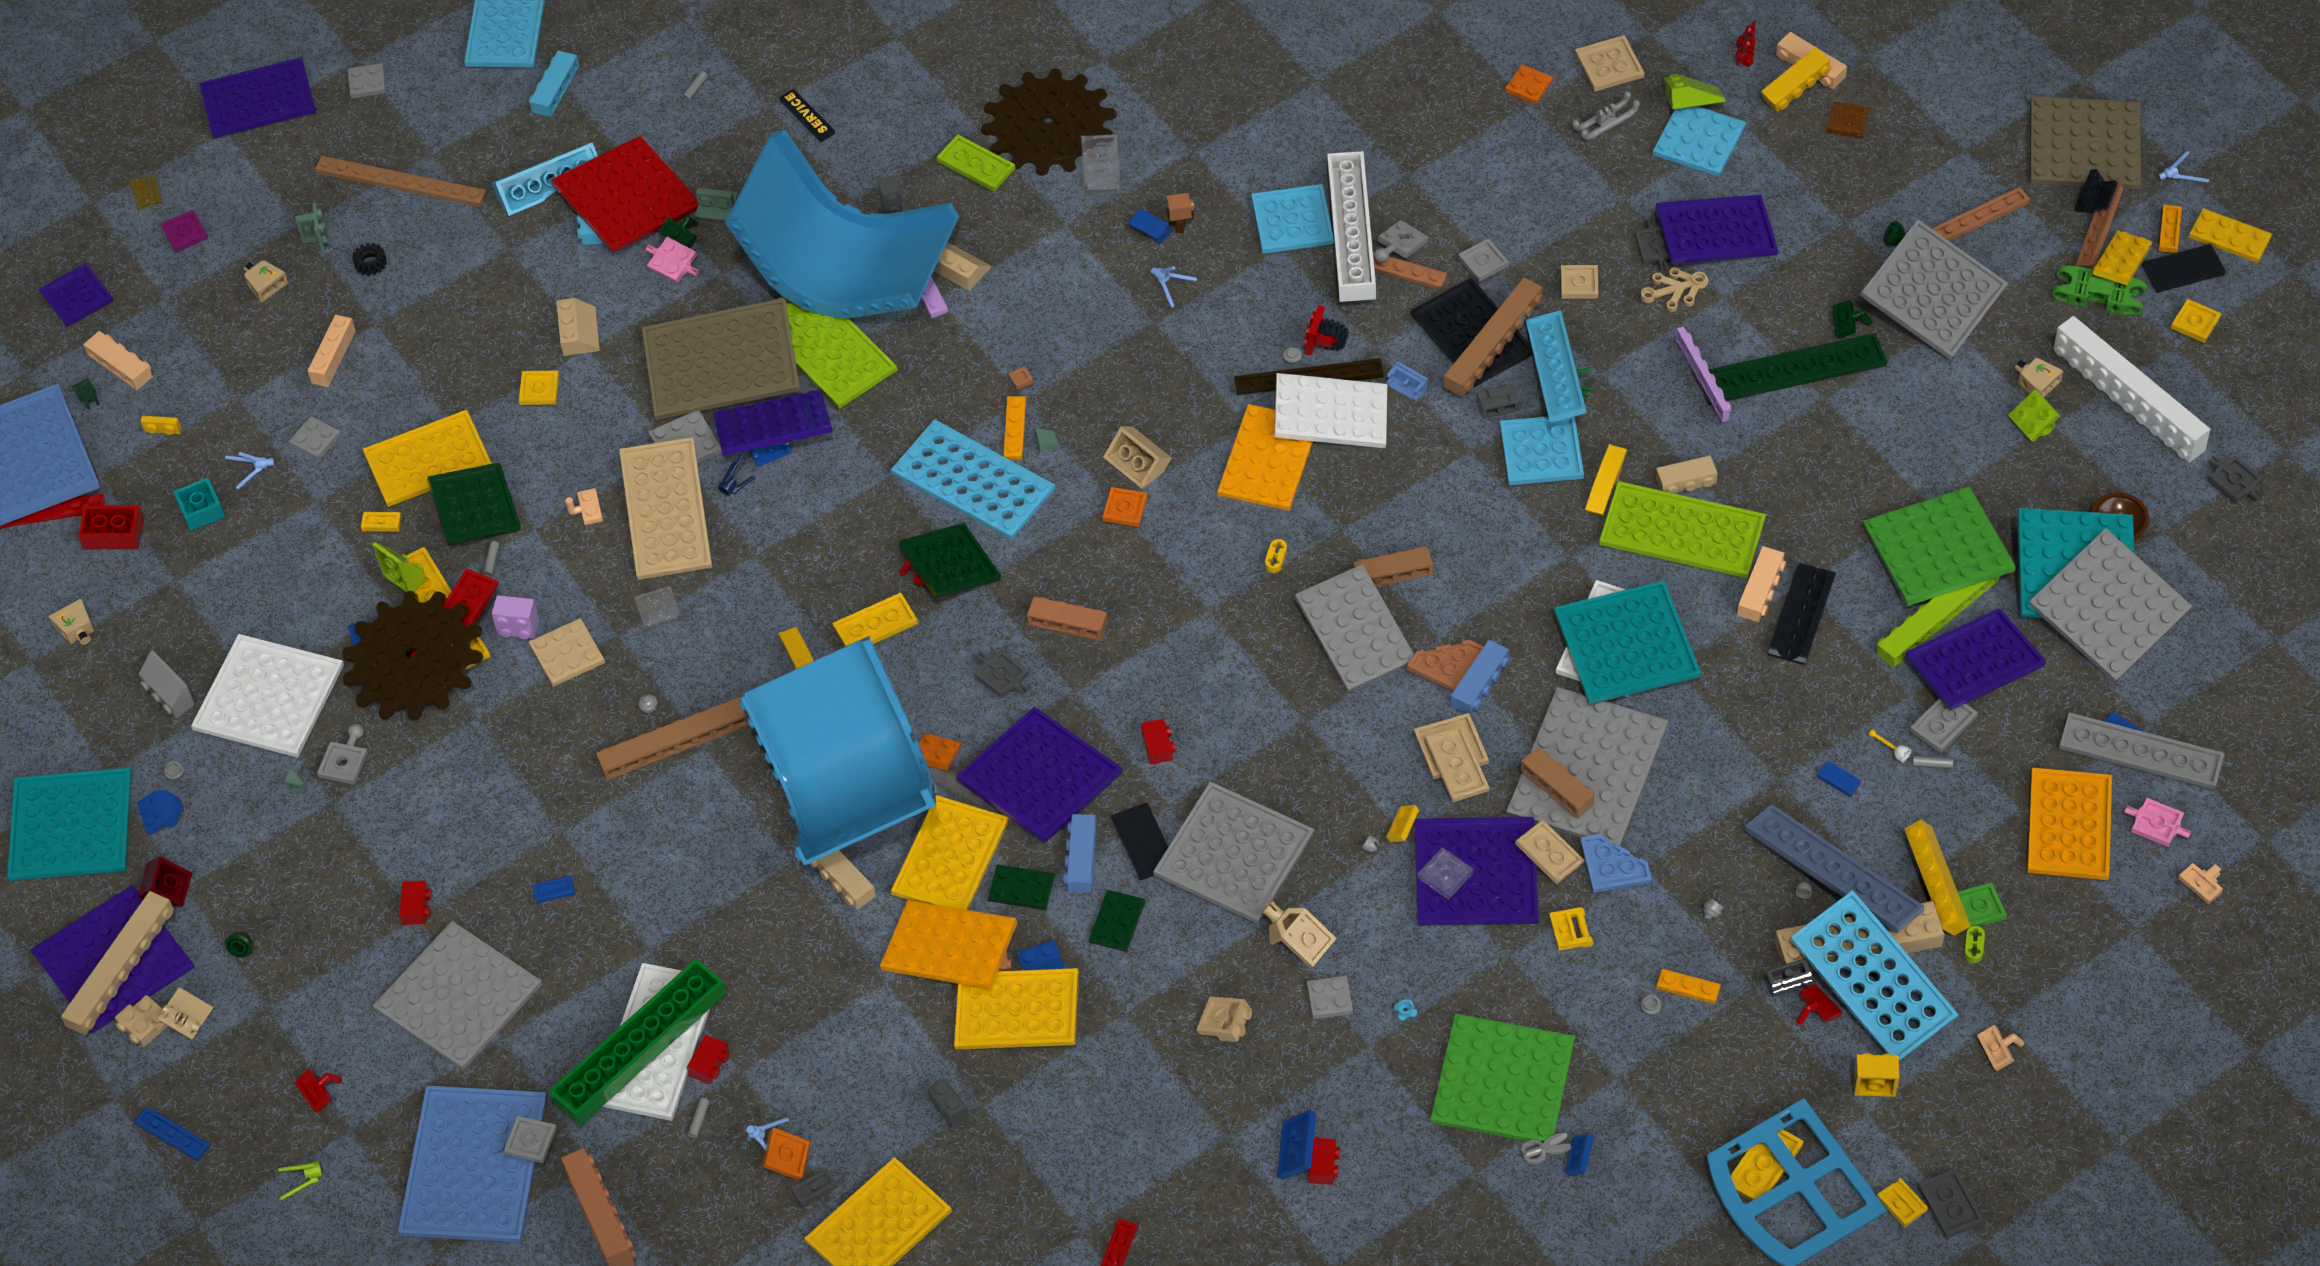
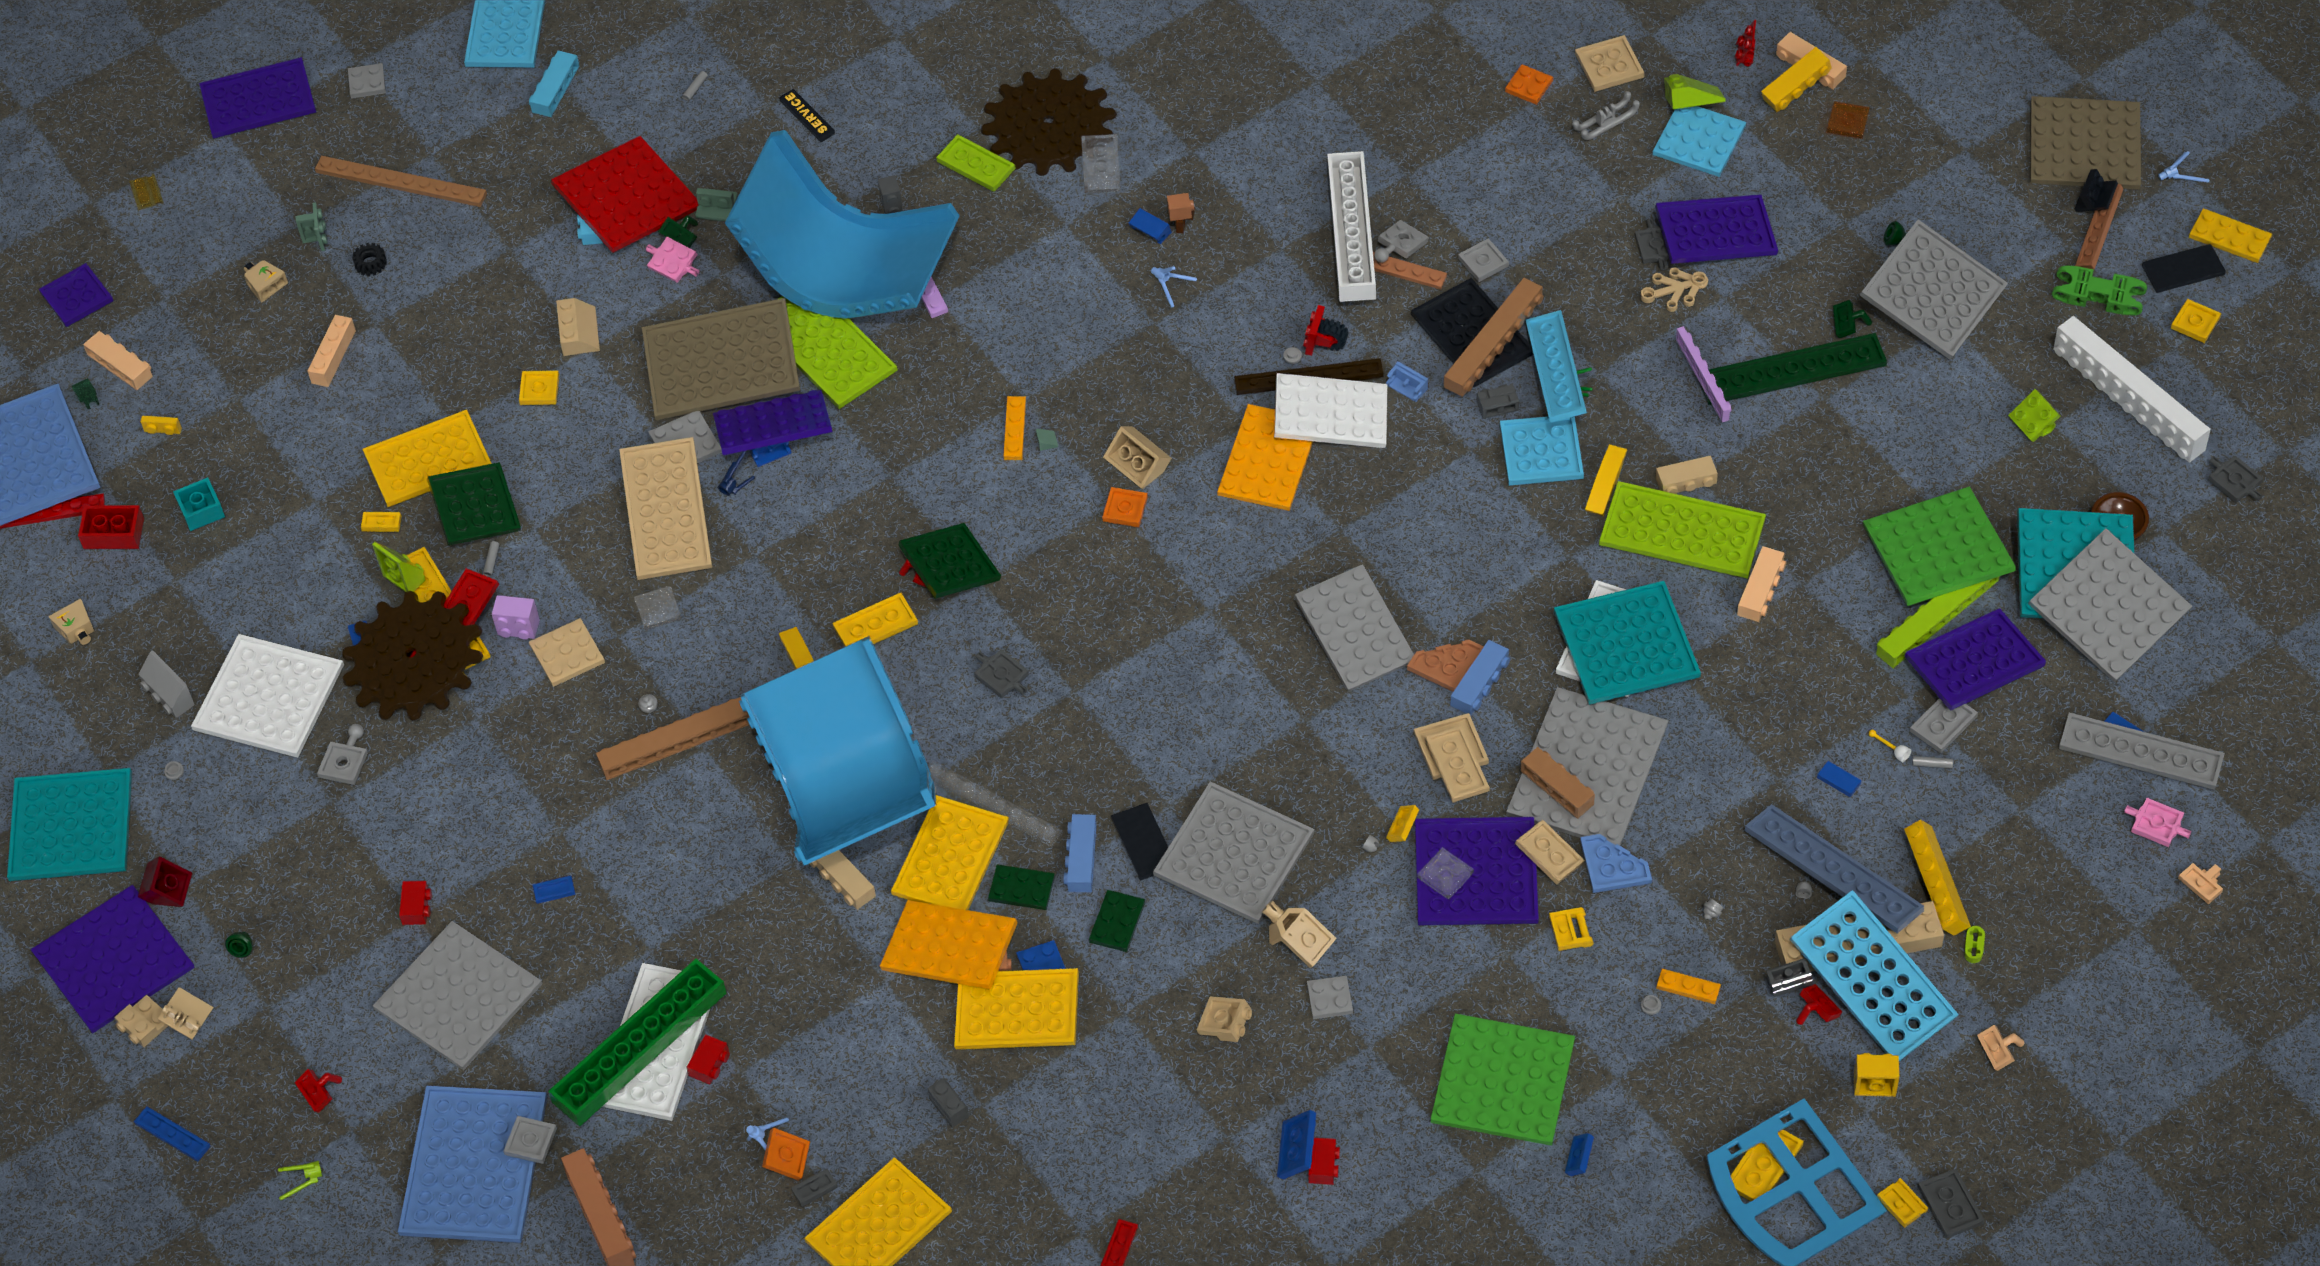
tan brick [61,891,174,1035] -> none
blue slope [137,790,183,835] -> none
magenta plate [161,210,208,252] -> none
light blue plant [225,452,274,489] -> none
sand green slope [285,769,307,795] -> none
light grey plate [288,416,341,460] -> none
medium azure wedge [491,143,598,216] -> none
light nougat plate [565,488,603,525] -> none
light grey piece [687,1098,710,1138] -> none
medium azure piece [891,419,1056,540] -> none
orange plate [919,733,961,771] -> none
tan slope [934,242,991,291] -> none
dark purple plate [956,706,1122,843] -> none
nougat plate [1008,366,1033,391] -> none
nougat brick [1027,597,1108,641] -> none
red brick [1141,718,1176,765] -> none
medium azure plate [1251,184,1334,254] -> none
yellow beam [1265,539,1287,573] -> none
medium nougat brick [1353,546,1433,587] -> none
medium azure plate [1394,999,1417,1021] -> none
light grey piece [1521,1133,1571,1165] -> none
tan plate [1561,265,1598,299] -> none
black plate [1768,562,1836,665] -> none
nougat plate [1932,187,2030,241] -> none
bright green plate [1958,882,2007,929] -> none
tan torso [2015,358,2063,397] -> none
light orange plate [2027,768,2112,880] -> none
yellow plate [2093,231,2153,286] -> none
light orange plate [2158,204,2182,253] -> none

